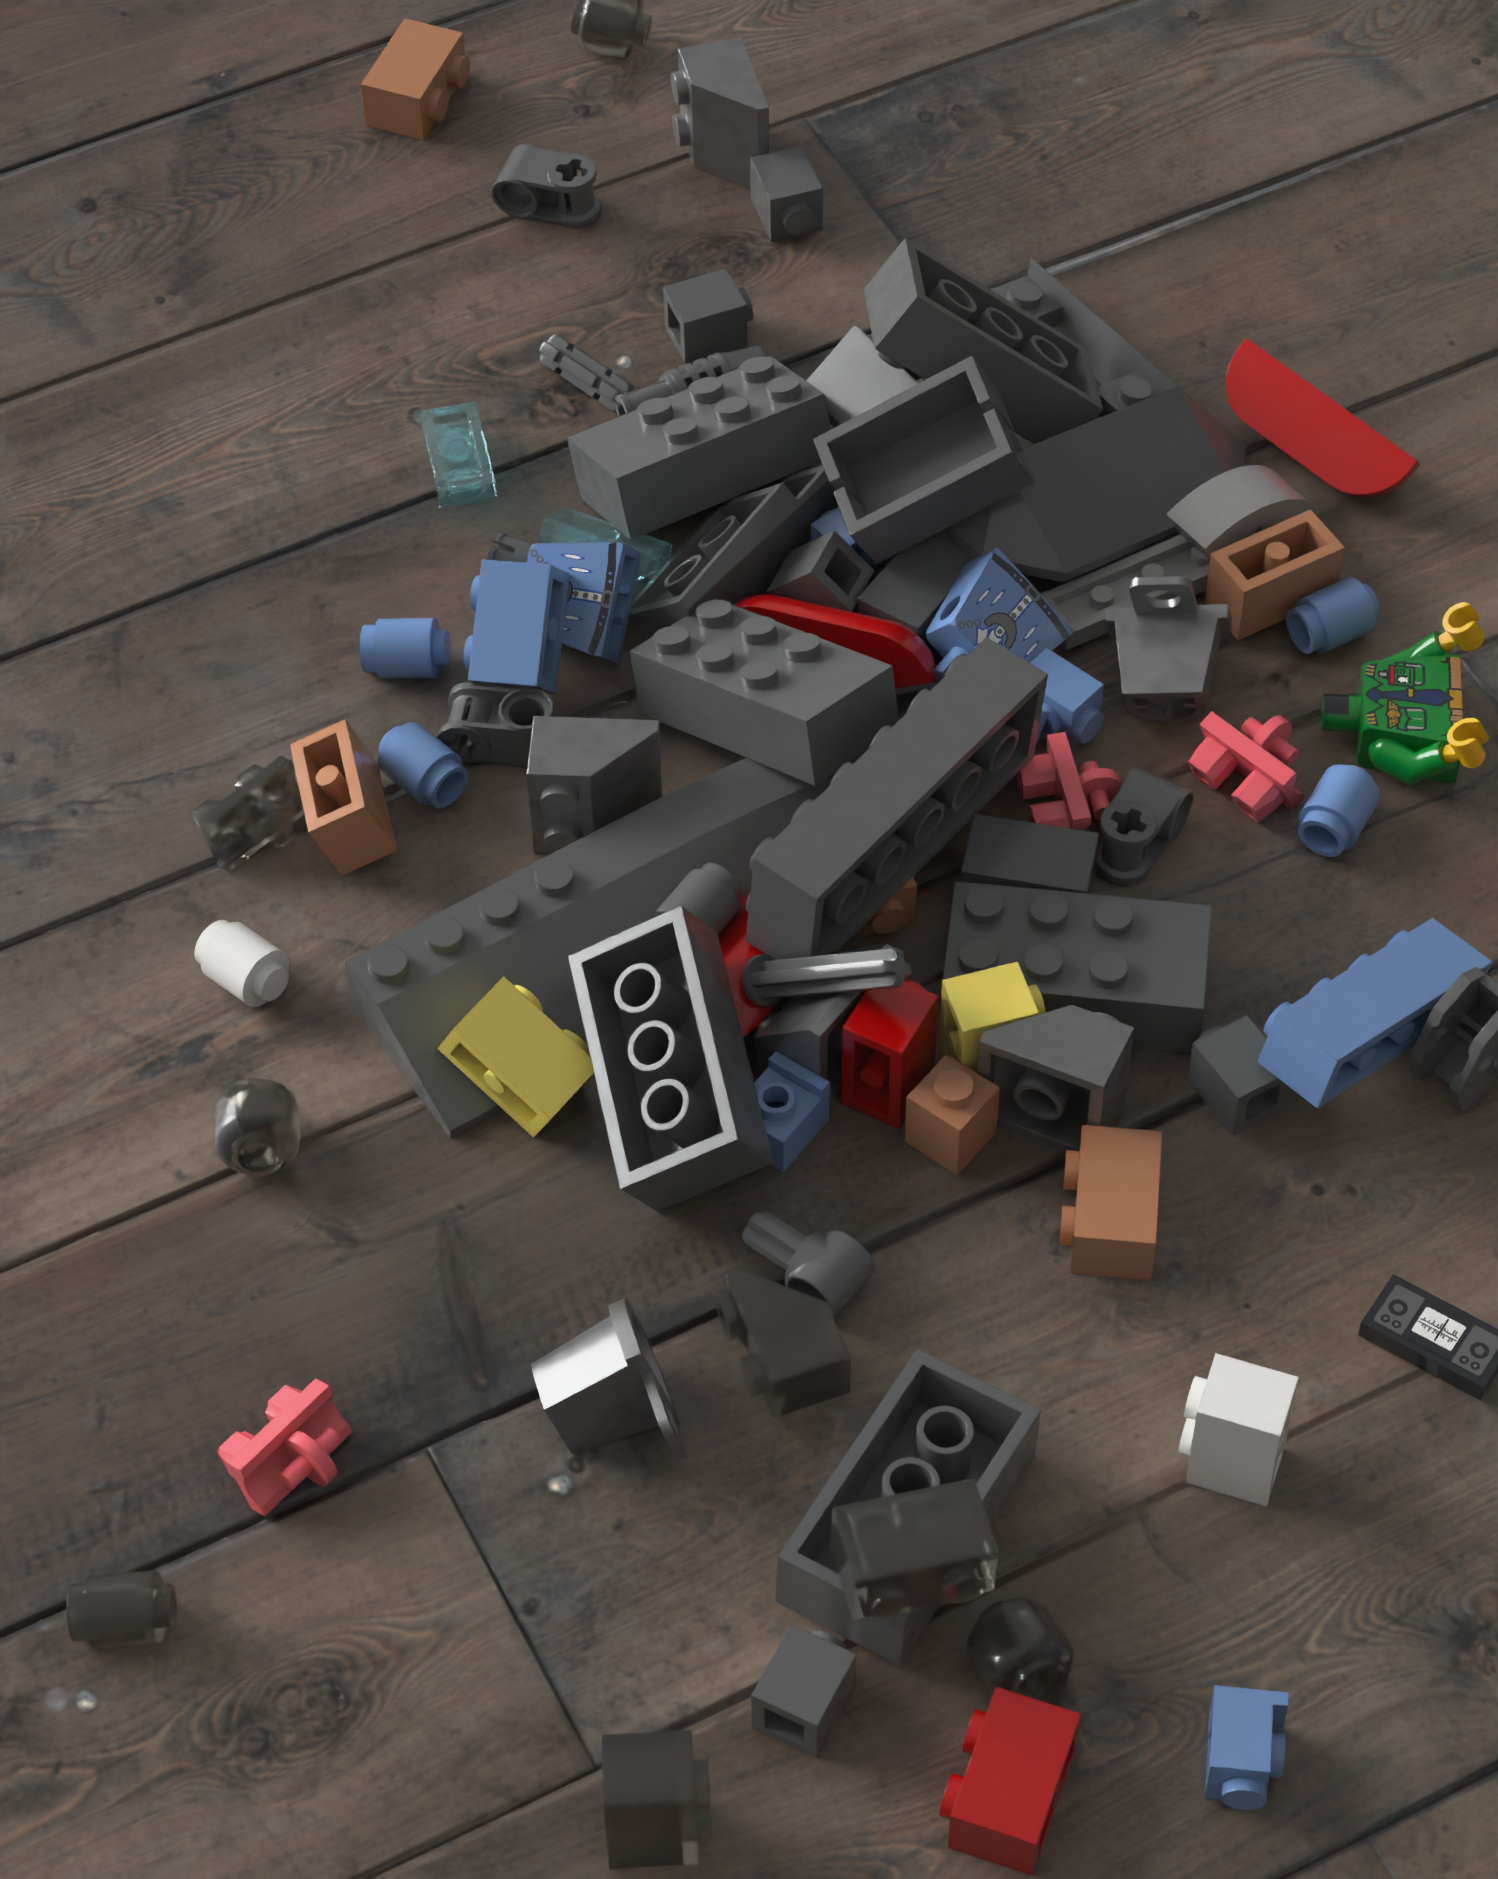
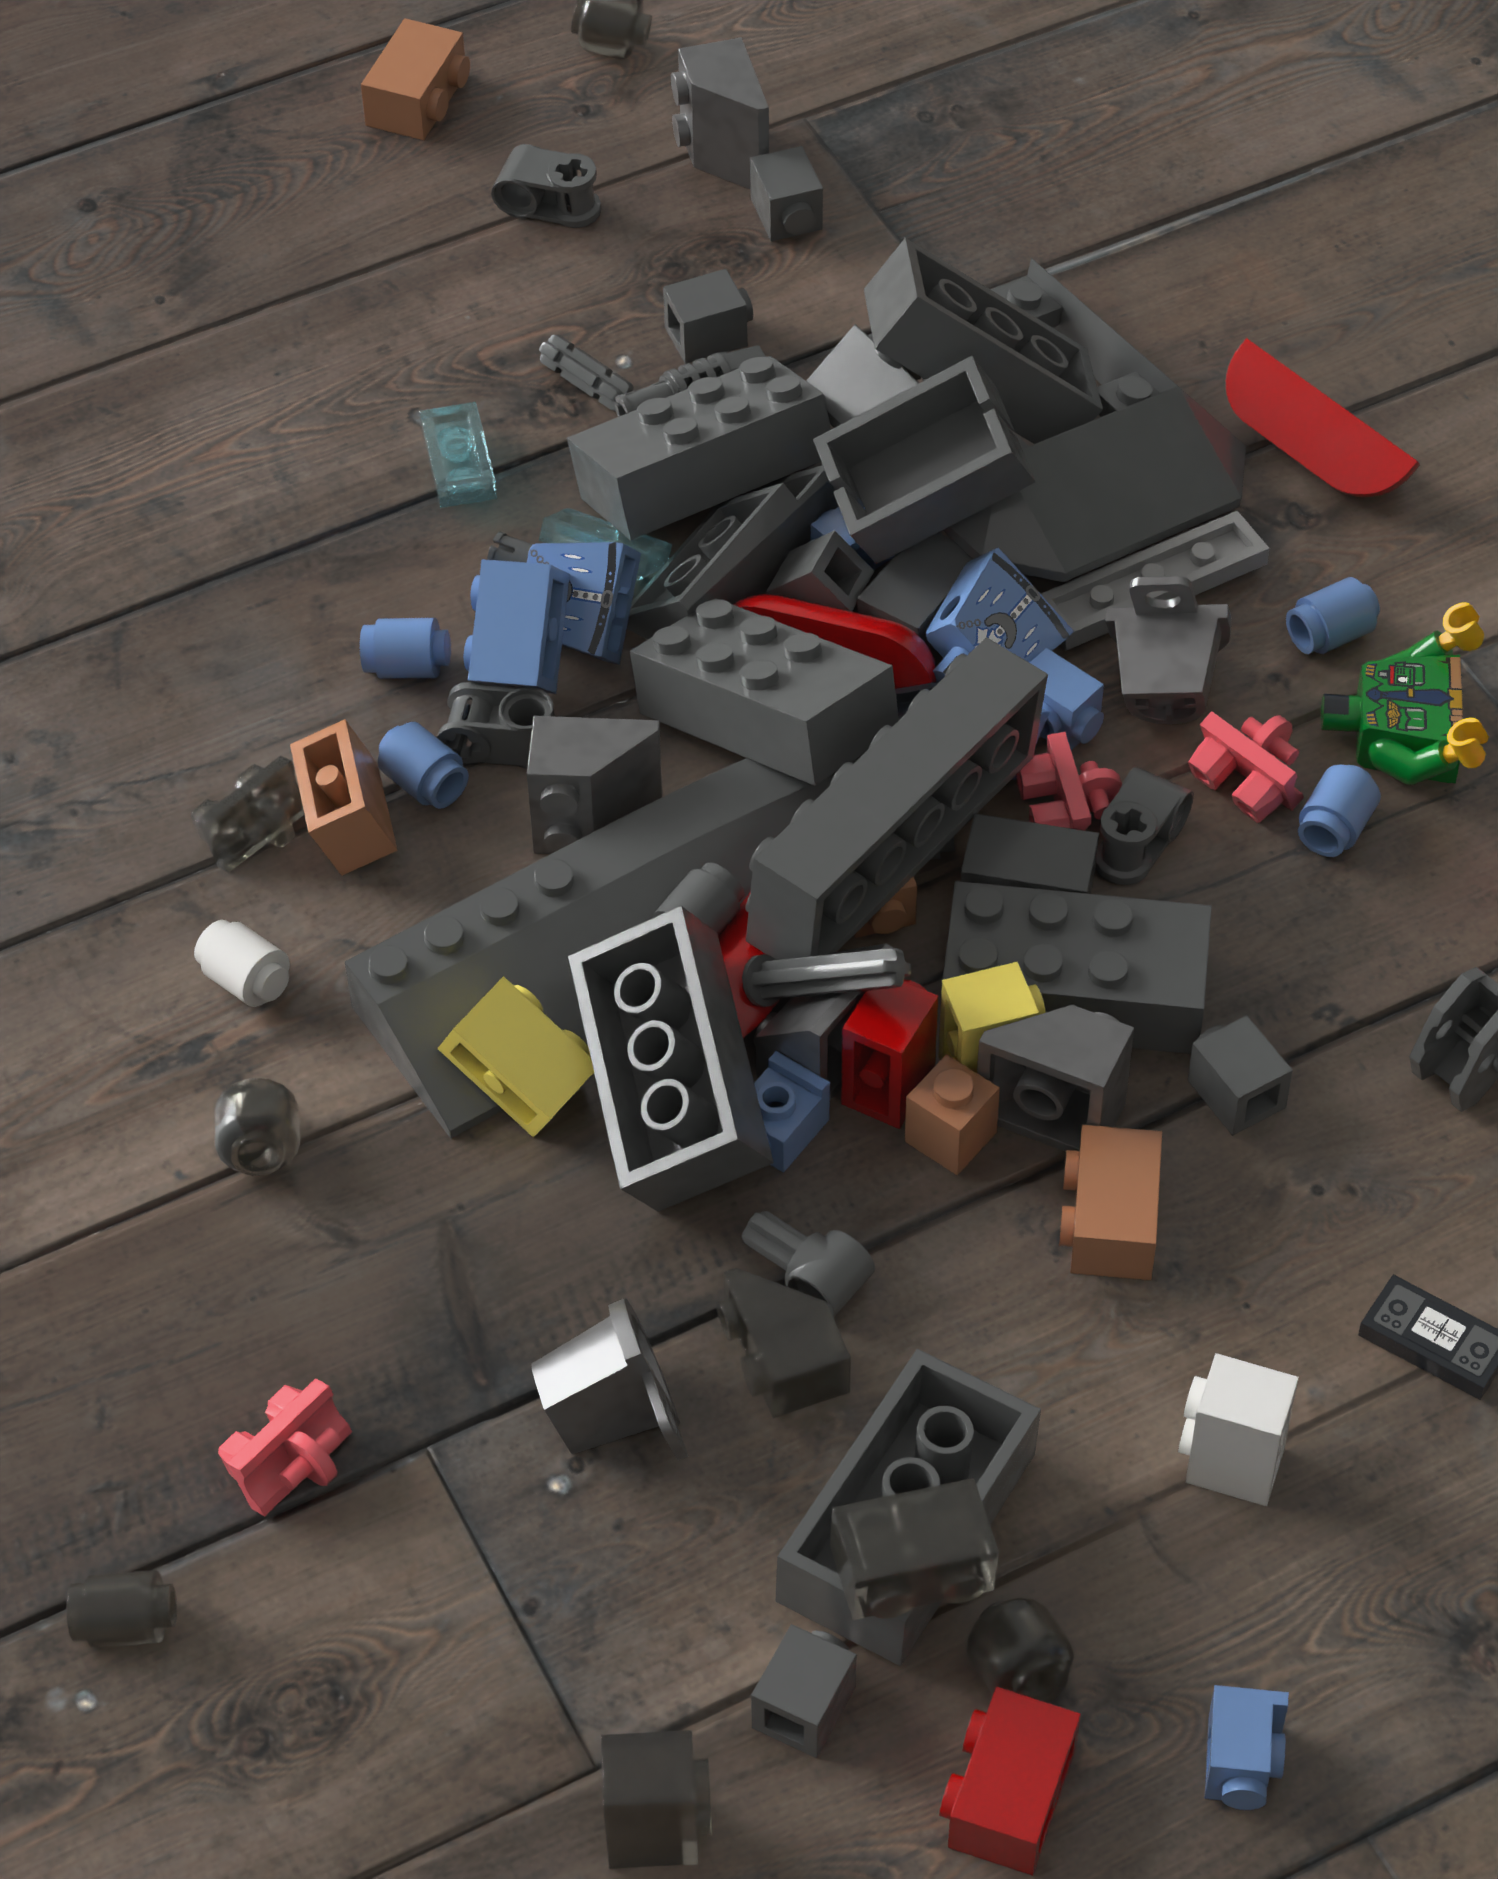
light grey brick [1166,465,1321,560] -> none
nougat brick [1205,509,1345,640] -> none
medium blue brick [1258,918,1492,1109] -> none

